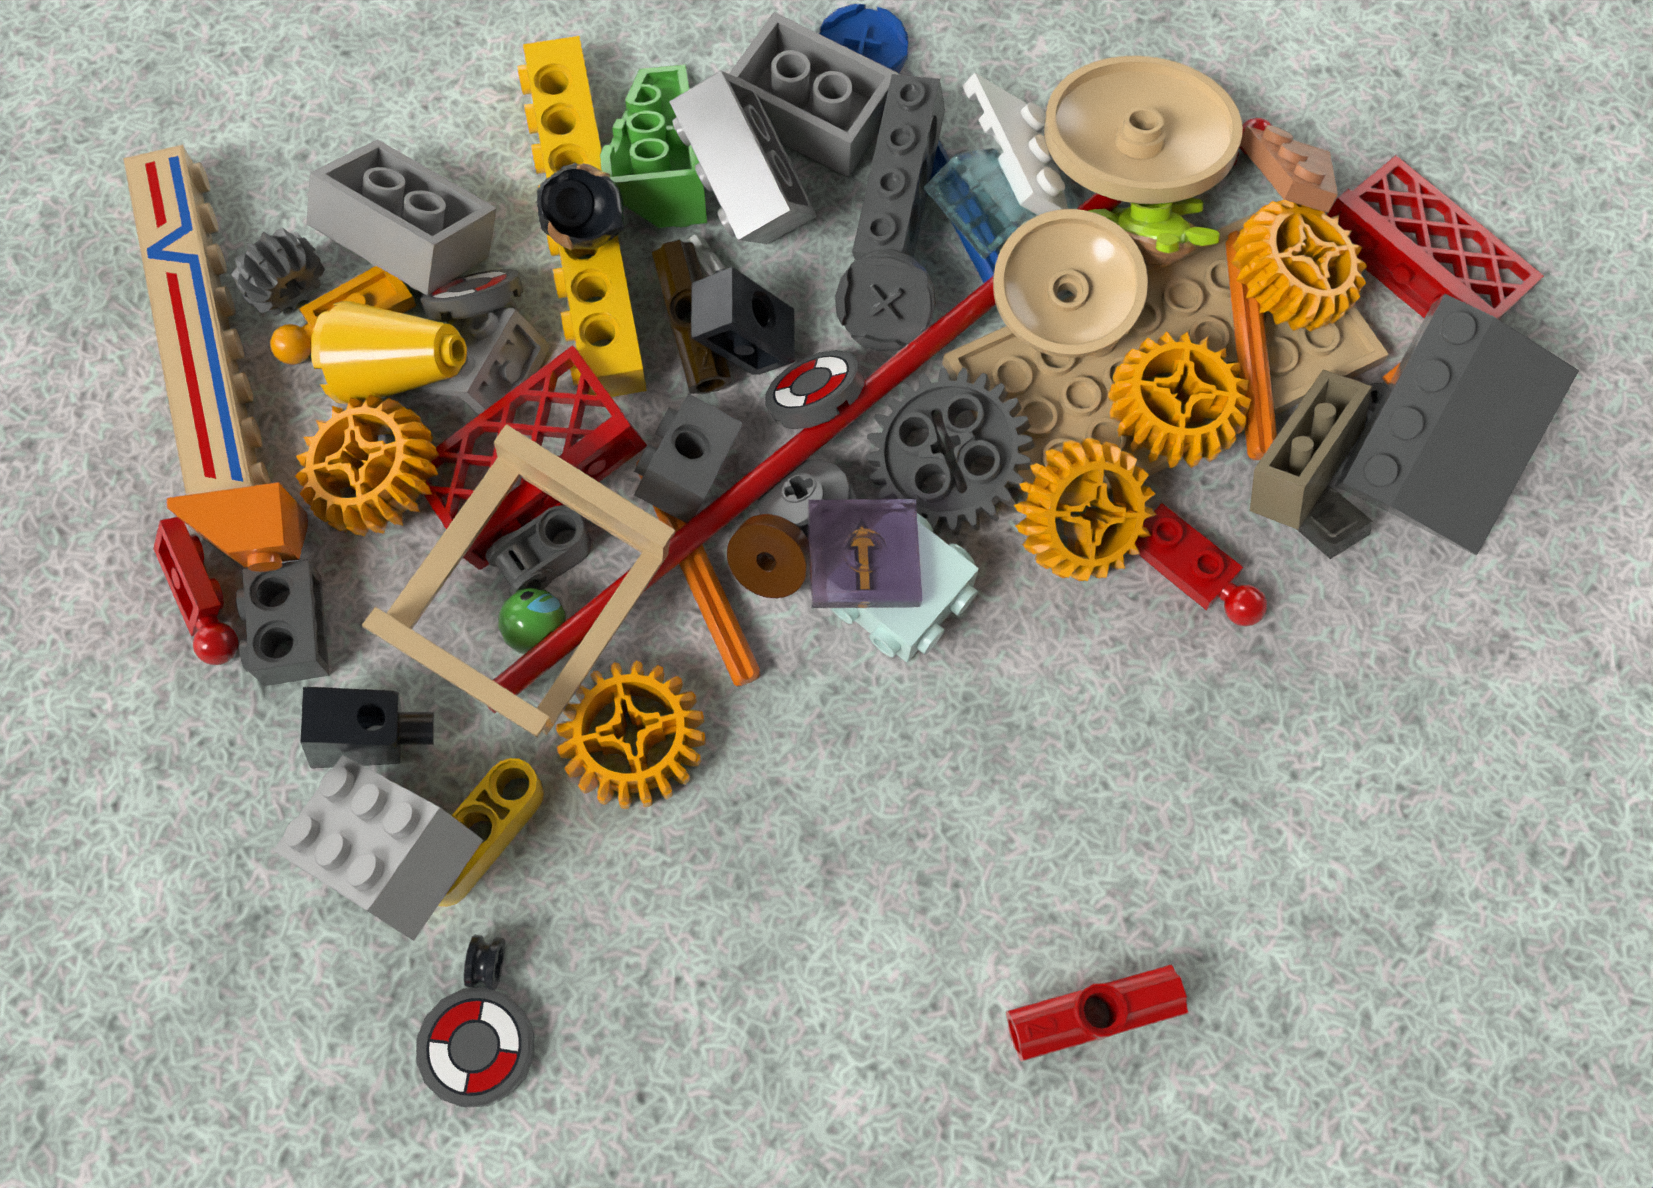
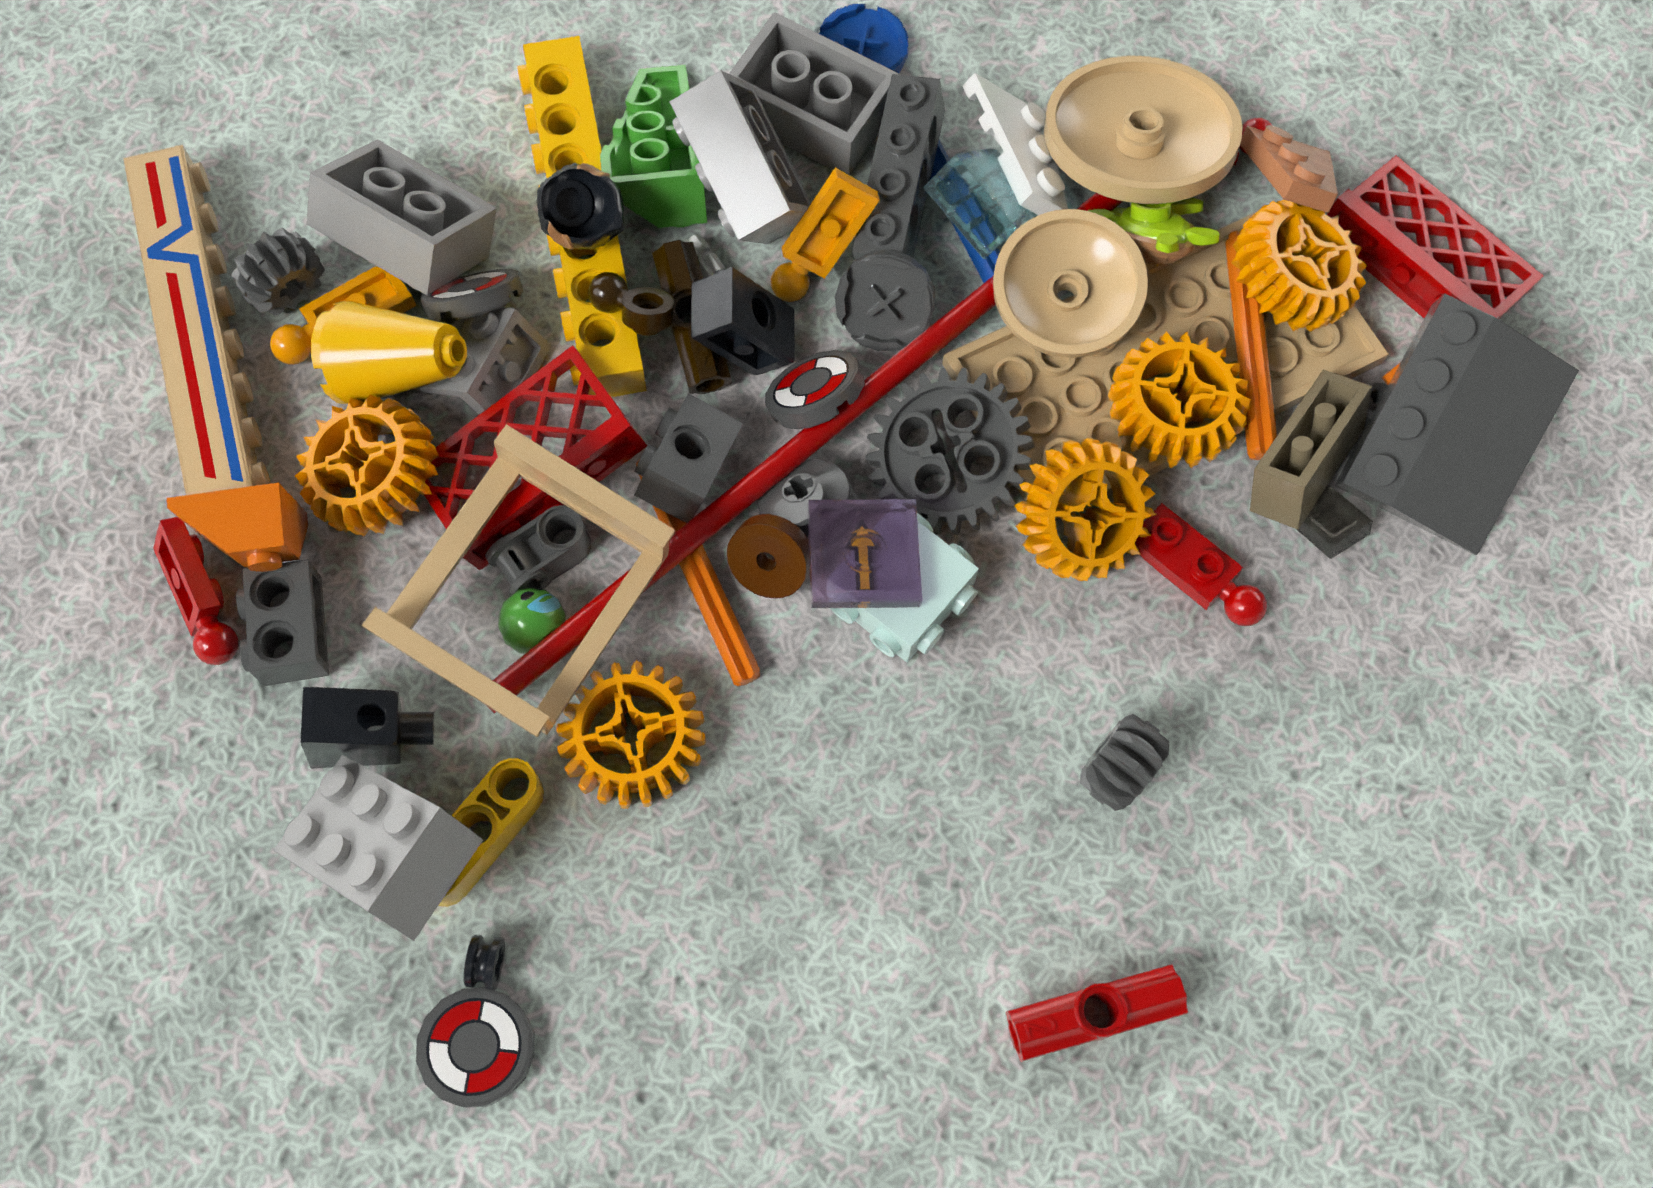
none -> dark brown plate [588,272,674,336]
none -> light orange plate [771,167,880,302]
none -> dark grey gear [1080,714,1169,811]

